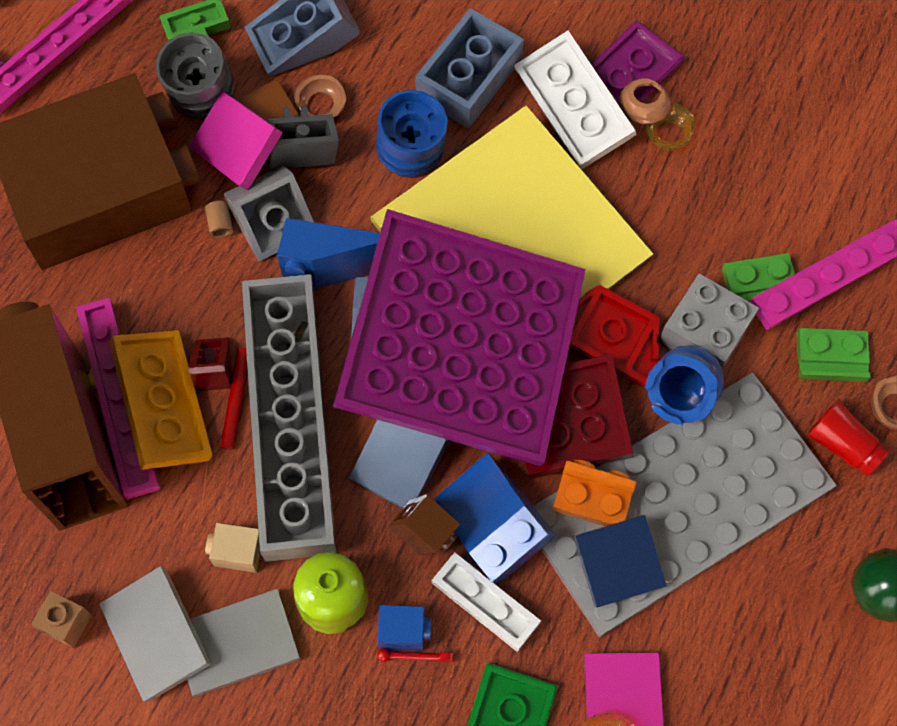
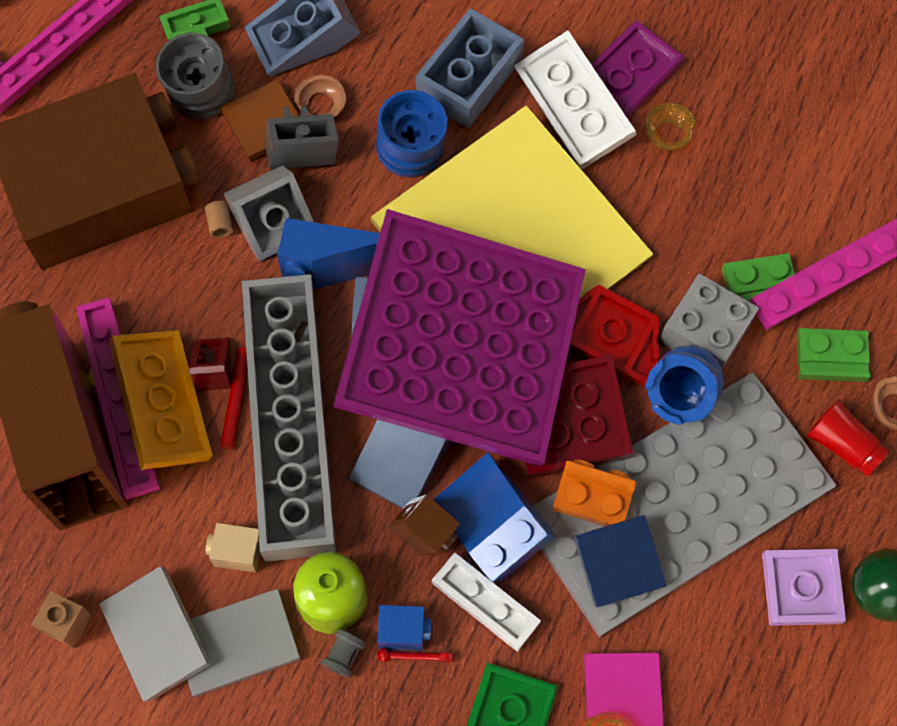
dark pink tile [189,91,283,190] -> none
nougat piece [619,78,671,124] -> none
none -> dark grey bush [320,629,366,678]
none -> lavender plate [762,549,846,626]

